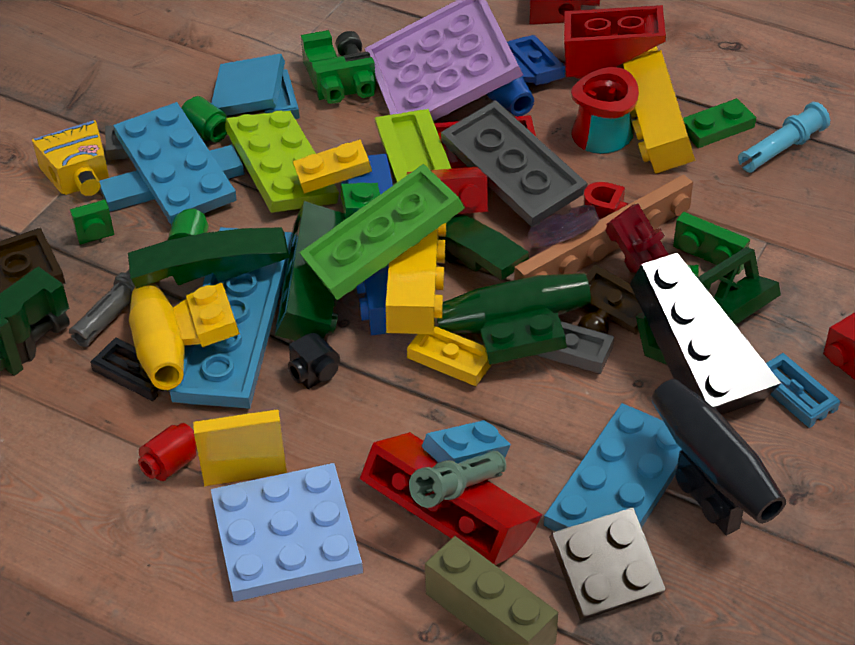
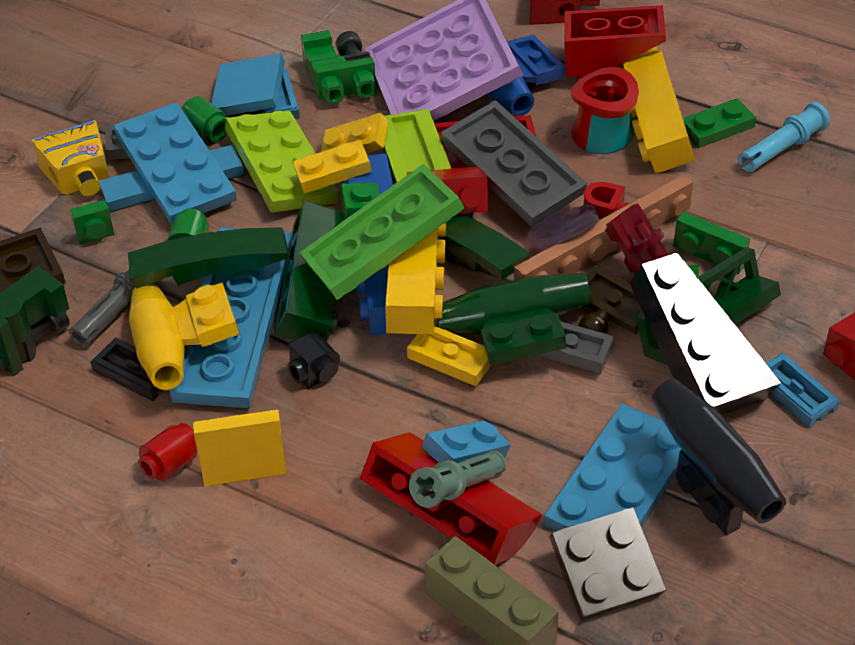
light blue plate [211,463,363,602] -> none
none -> yellow plate [321,113,388,154]

